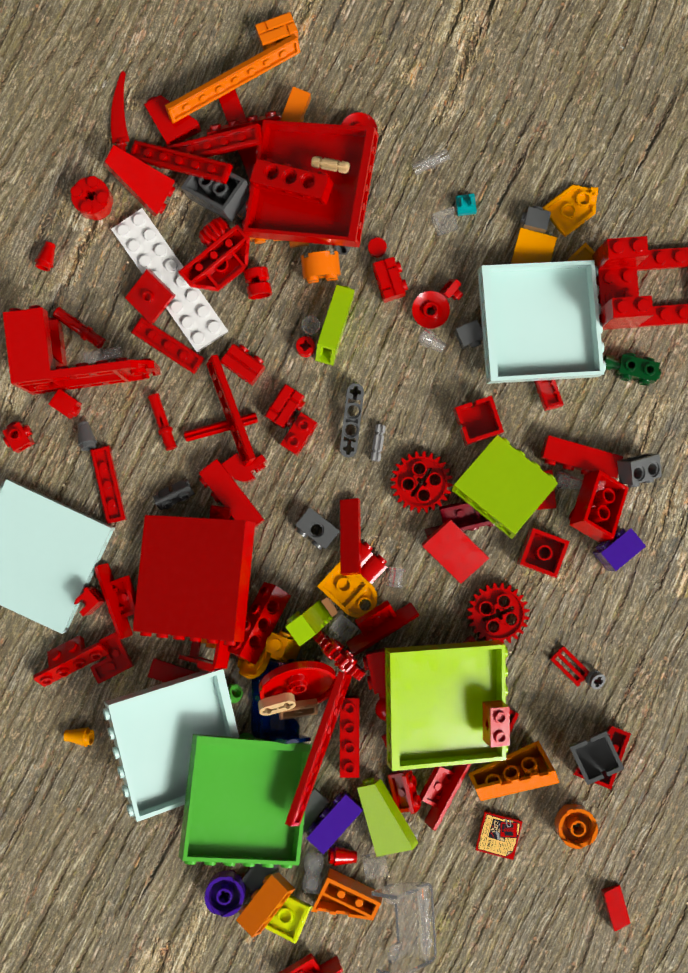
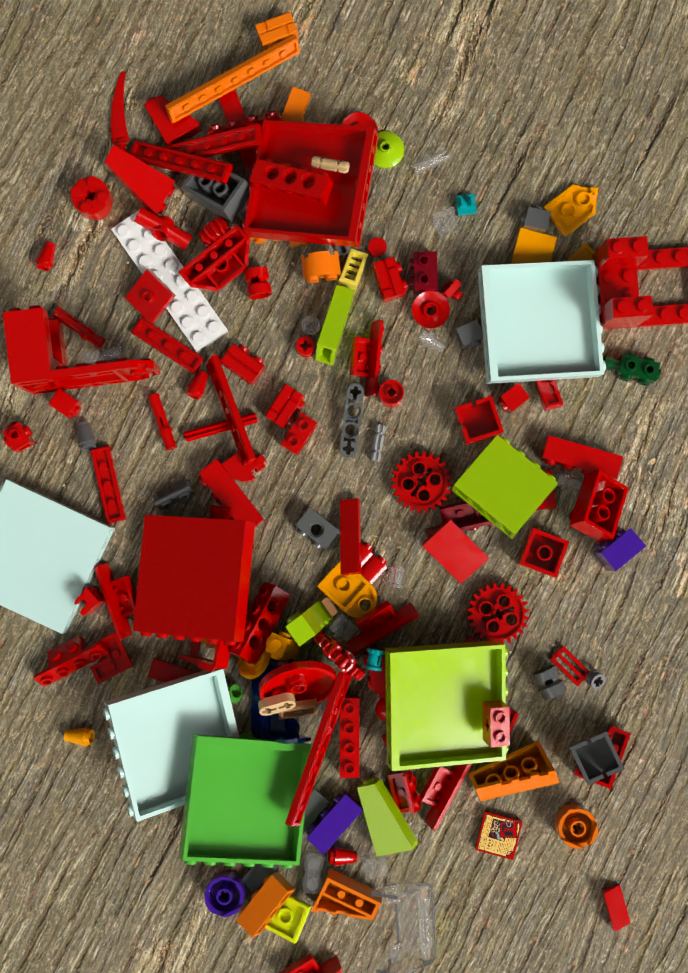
dark grey brick [617,453,662,487] -> none
none -> red piece [134,207,192,250]
none -> red cone [186,370,209,400]
none -> light yellow slope [338,248,369,292]
none -> red bracket [349,320,384,397]
none -> teal bush [364,648,385,671]
none -> lime dish [374,131,404,168]
none -> red wheel [378,380,404,408]
none -> dark red brick [410,251,438,294]
none -> red brick [498,383,531,414]
none -> dark grey wheel [532,664,567,700]

